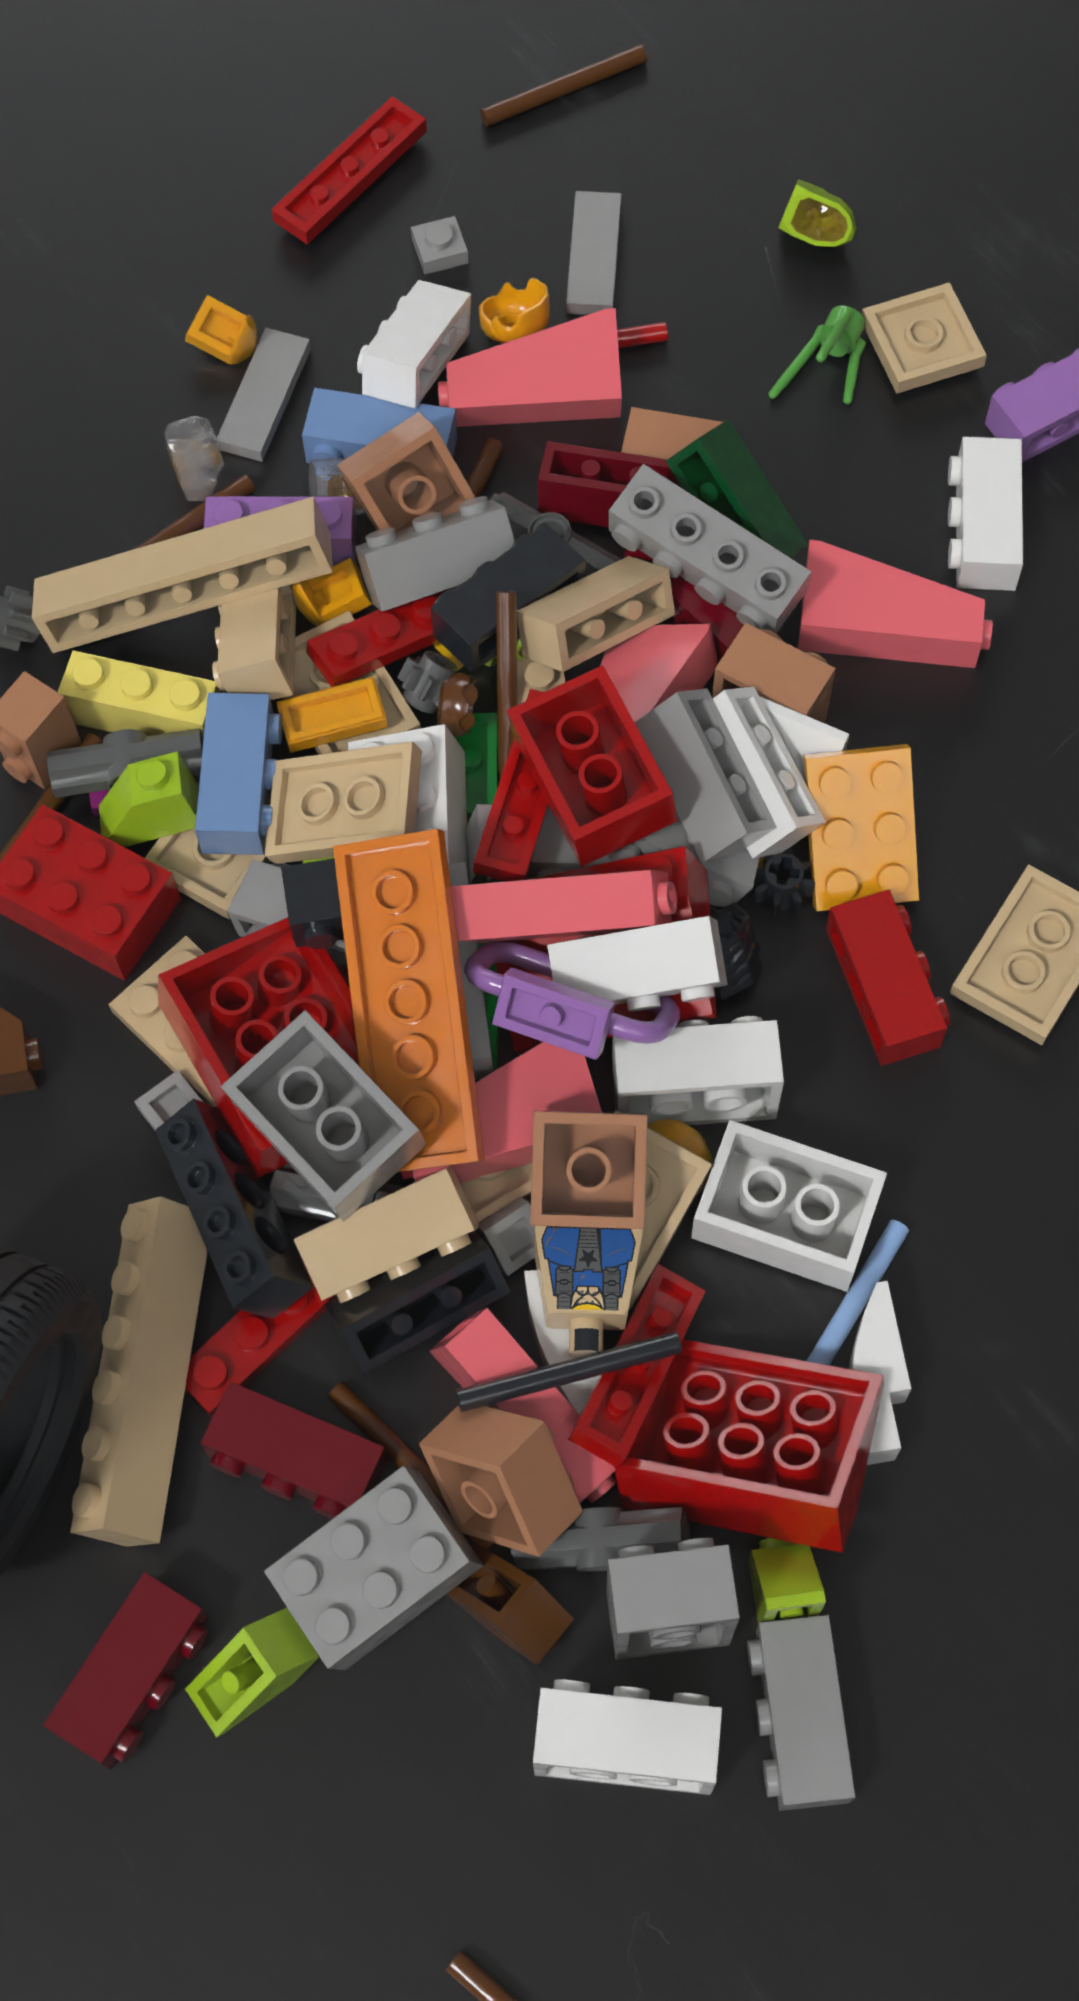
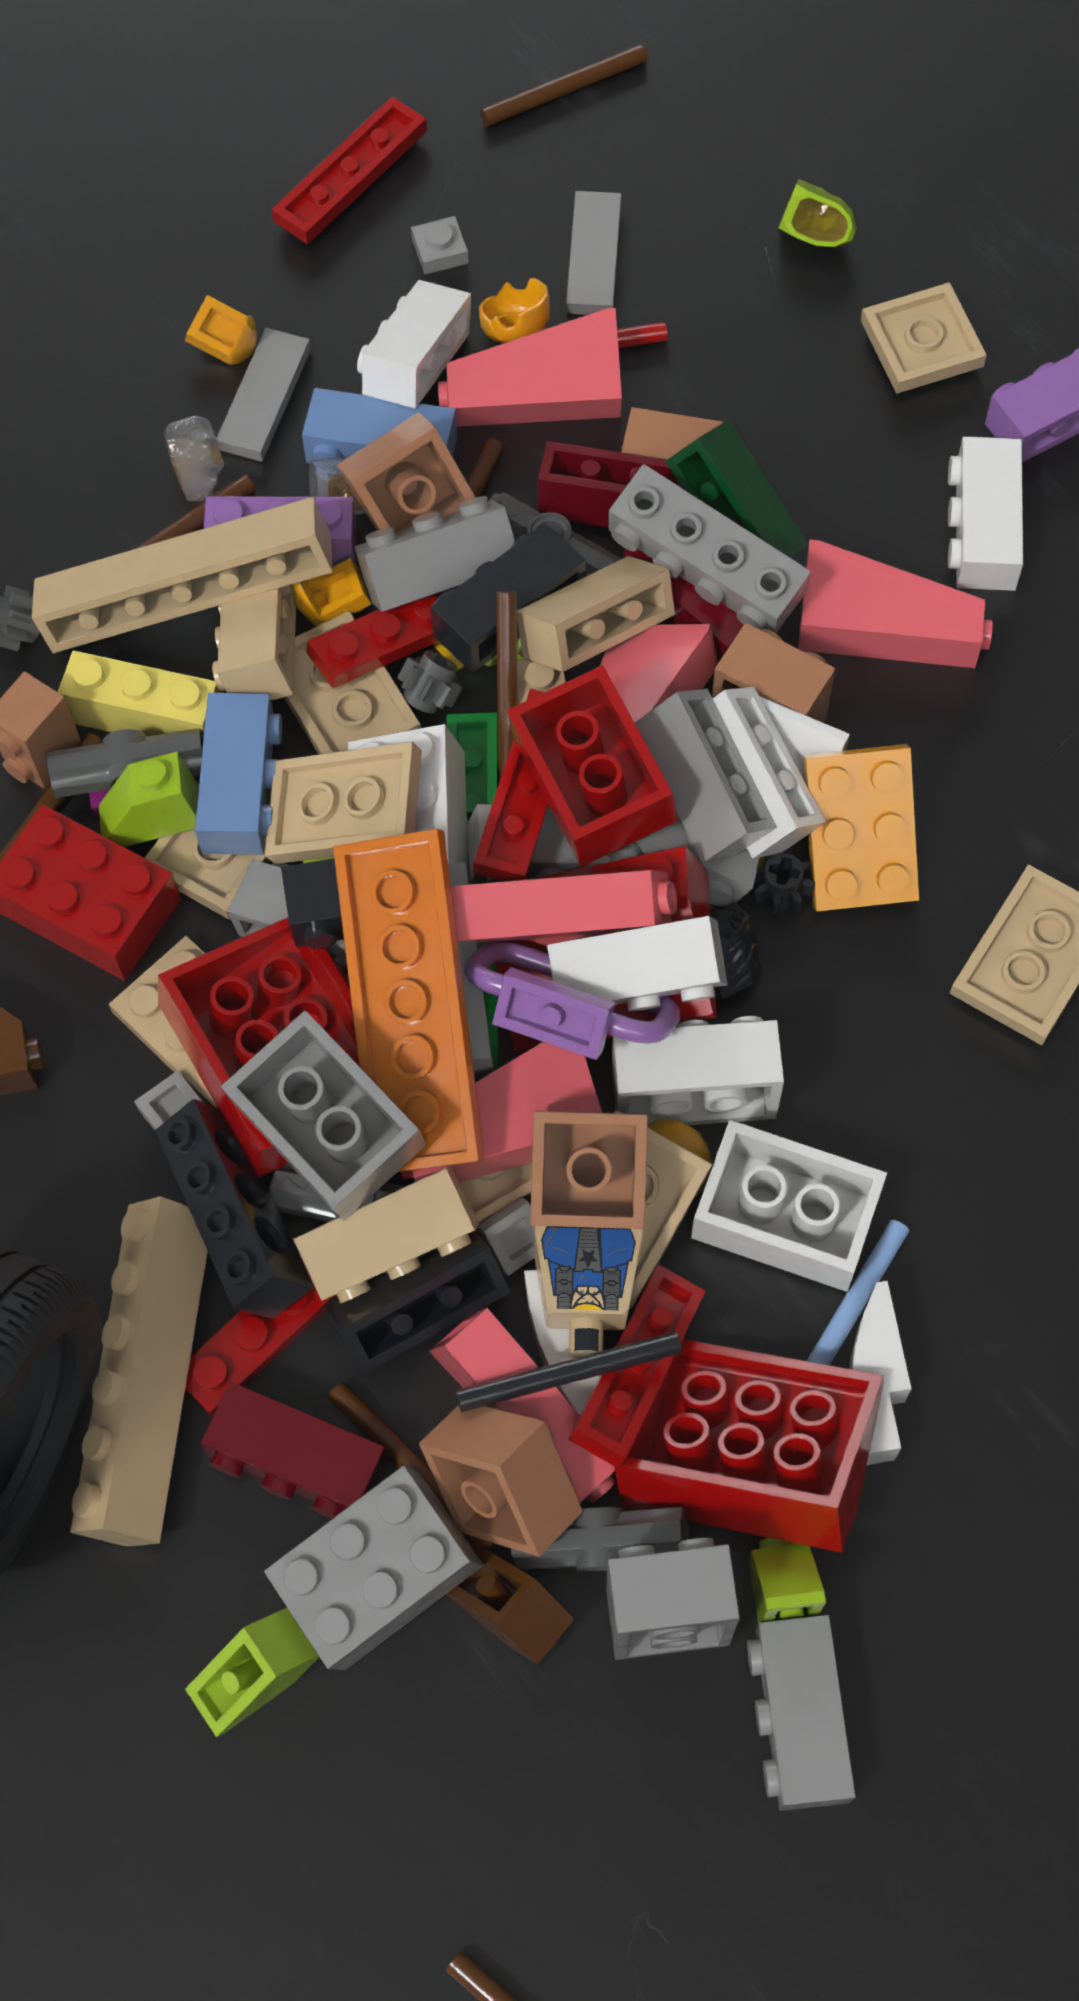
dark red brick [43,1572,209,1770] -> none
light orange tile [276,676,388,753] -> none
reddish brown plate [437,673,478,737] -> none
white brick [533,1680,722,1795] -> none
bright green plant [768,305,866,404] -> none
red brick [826,889,950,1066] -> none

